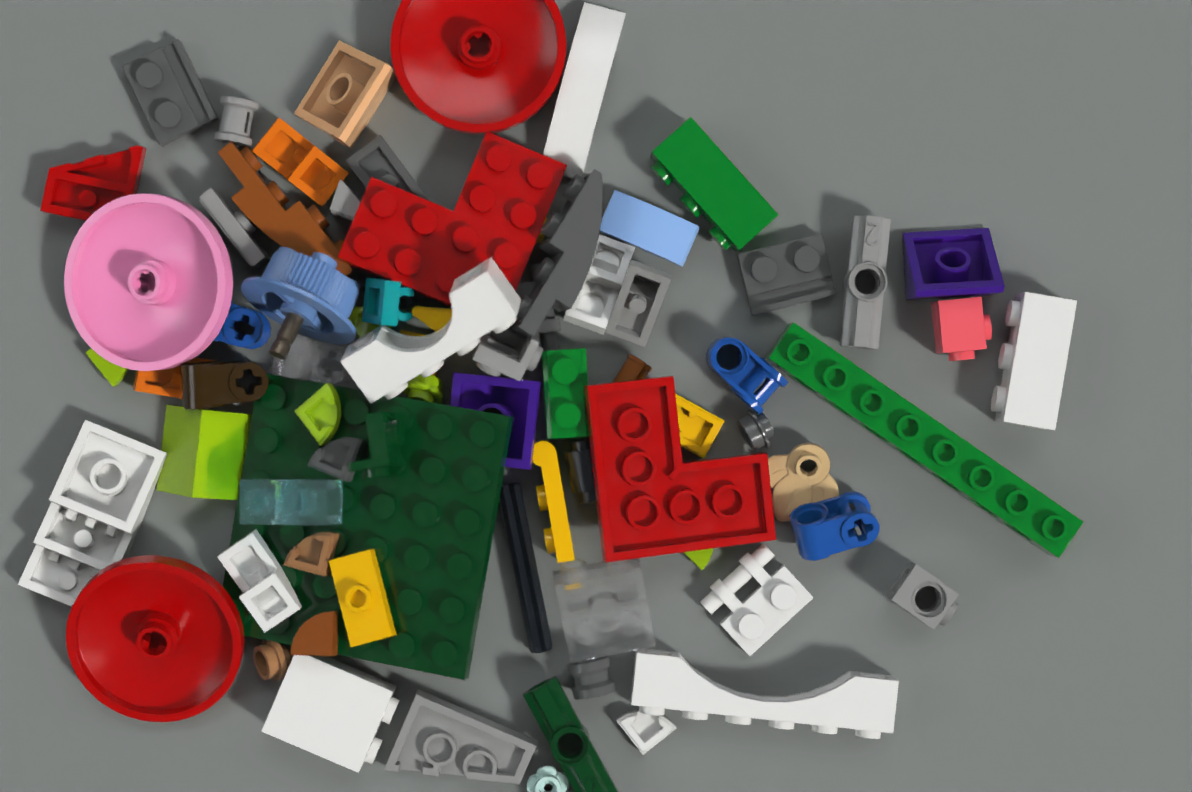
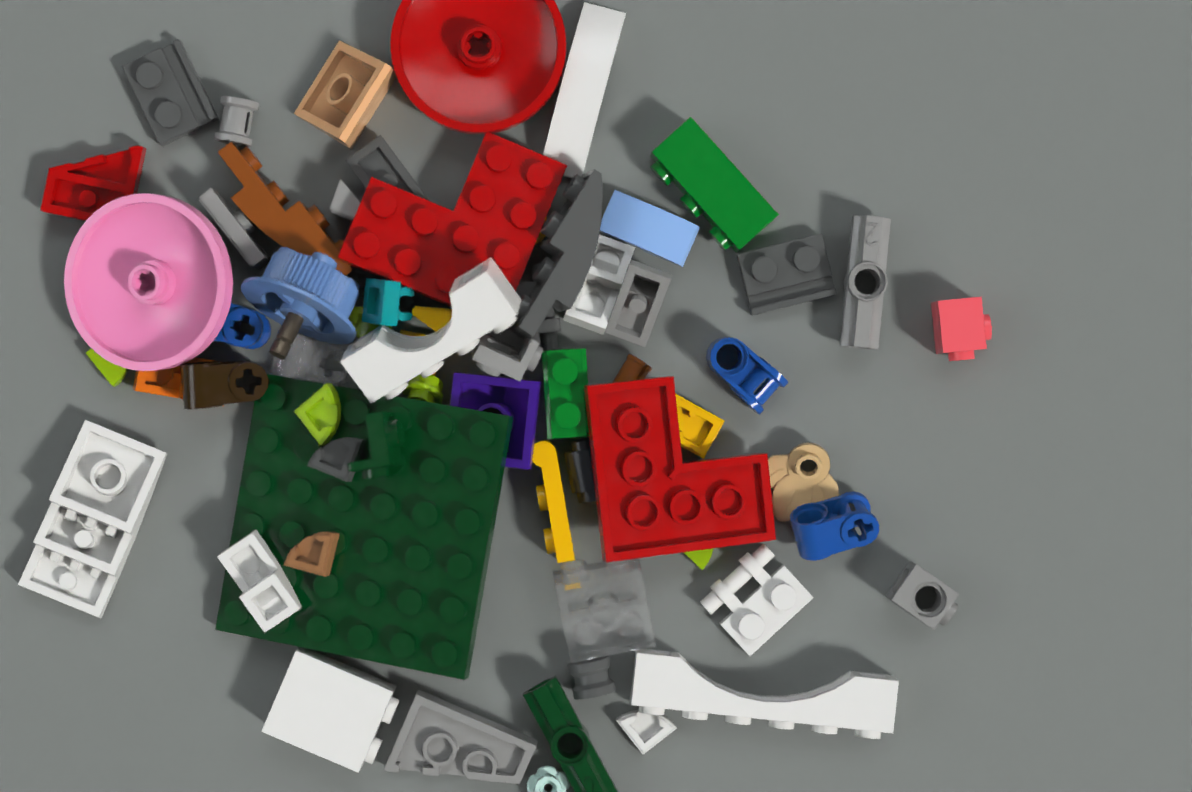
red dish [66,555,245,722] -> none
lime slope [156,404,252,500] -> none
clear light blue brick [239,479,343,525] -> none
orange slope [251,117,349,207] -> none
medium nougat plate [253,640,291,681] -> none
dark orange tile [290,611,338,656] -> none
yellow plate [329,549,397,647] -> none
black axle [499,483,552,653] -> none
dark grey plate [737,410,775,451] -> none
green brick [764,322,1084,558] -> none
dark purple slope [902,228,1005,300] -> none
white brick [991,292,1077,430] -> none

